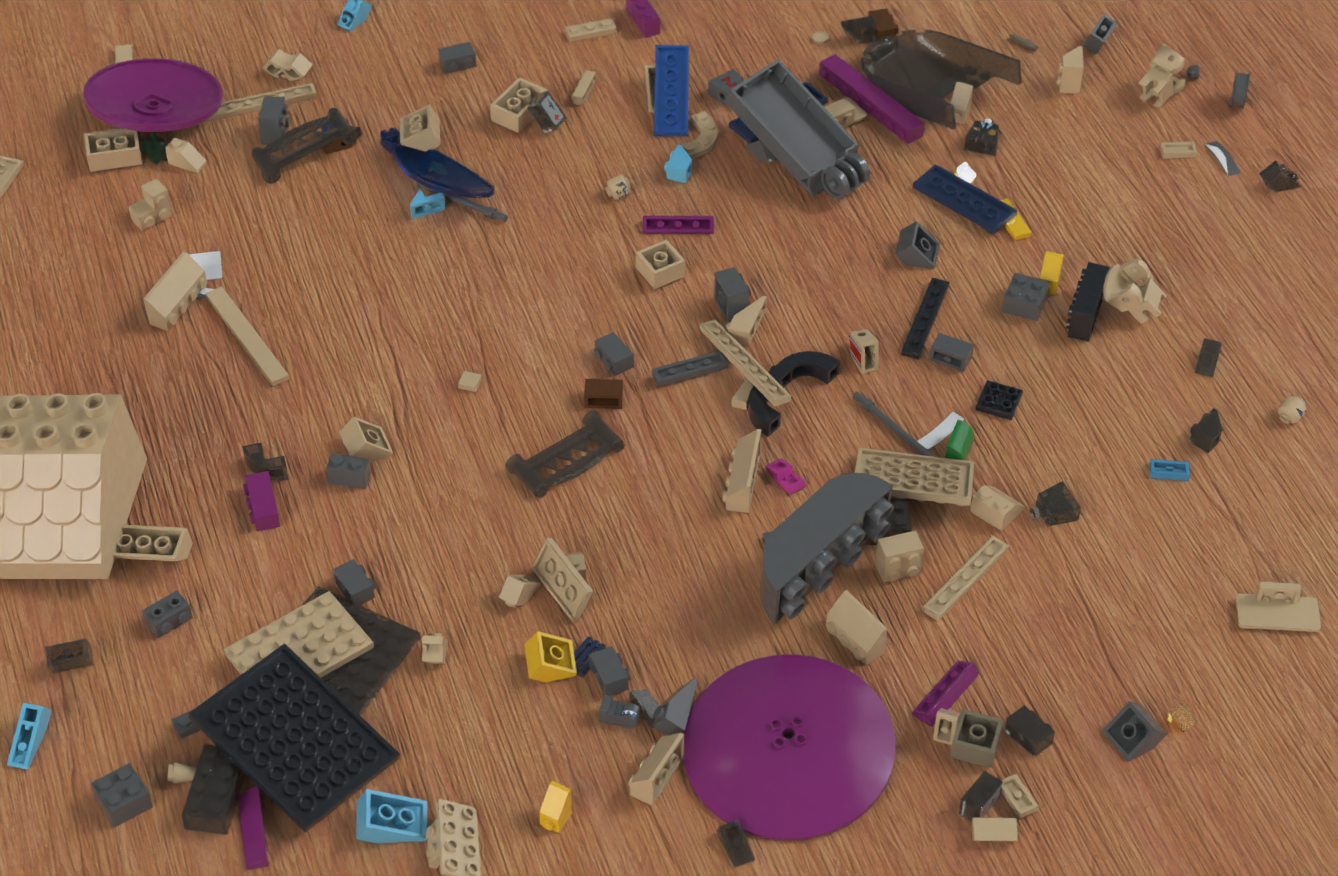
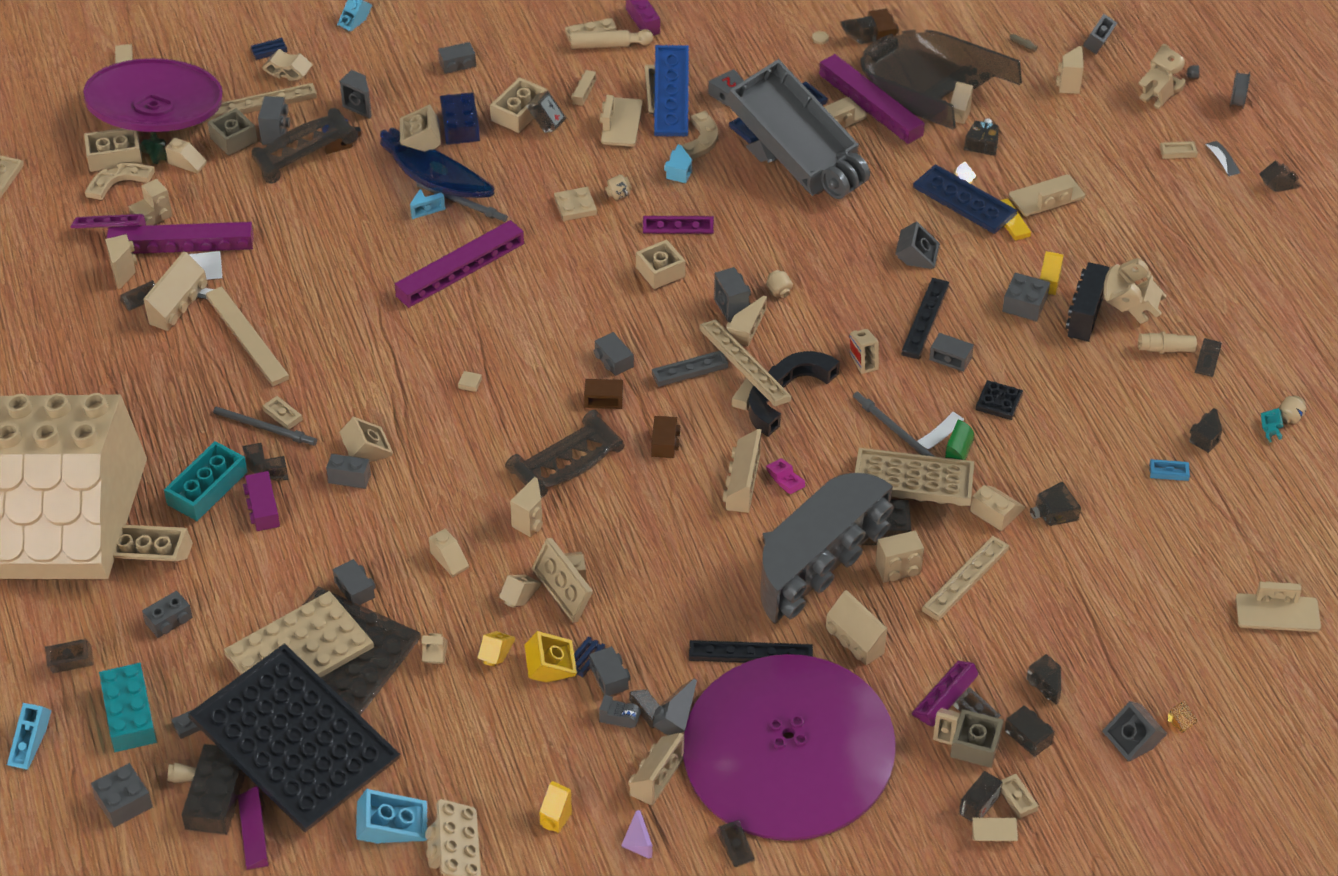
none -> magenta slope [71,214,146,229]
none -> tan plate [85,163,155,200]
none -> teal brick [99,662,157,752]
none -> tan slope [105,234,137,289]
none -> magenta brick [107,222,254,254]
none -> clear smoke slope [119,280,155,311]
none -> teal brick [164,441,248,521]
none -> dark tan brick [207,108,257,156]
none -> dark grey bar [213,406,317,446]
none -> dark blue tile [251,38,288,60]
none -> tan plate [263,396,303,429]
none -> dark grey slope [340,70,372,119]
none -> magenta brick [394,220,524,308]
none -> tan slope [429,529,469,577]
none -> clear blue brick [440,92,480,145]
none -> yellow slope [477,631,515,666]
none -> tan slope [510,477,543,537]
none -> tan plate [554,187,597,221]
none -> tan piece [570,29,653,49]
none -> tan bracket [600,95,642,146]
none -> lavender slope [621,810,652,858]
none -> reddish brown piece [651,416,681,458]
none -> black tile [689,640,813,663]
none -> tan head [766,270,793,298]
none -> clear smoke slope [953,687,1001,718]
none -> tan bracket [1009,175,1085,216]
none -> clear smoke slope [1026,654,1061,705]
none -> tan piece [1138,332,1197,354]
none -> teal plate [1261,408,1283,442]

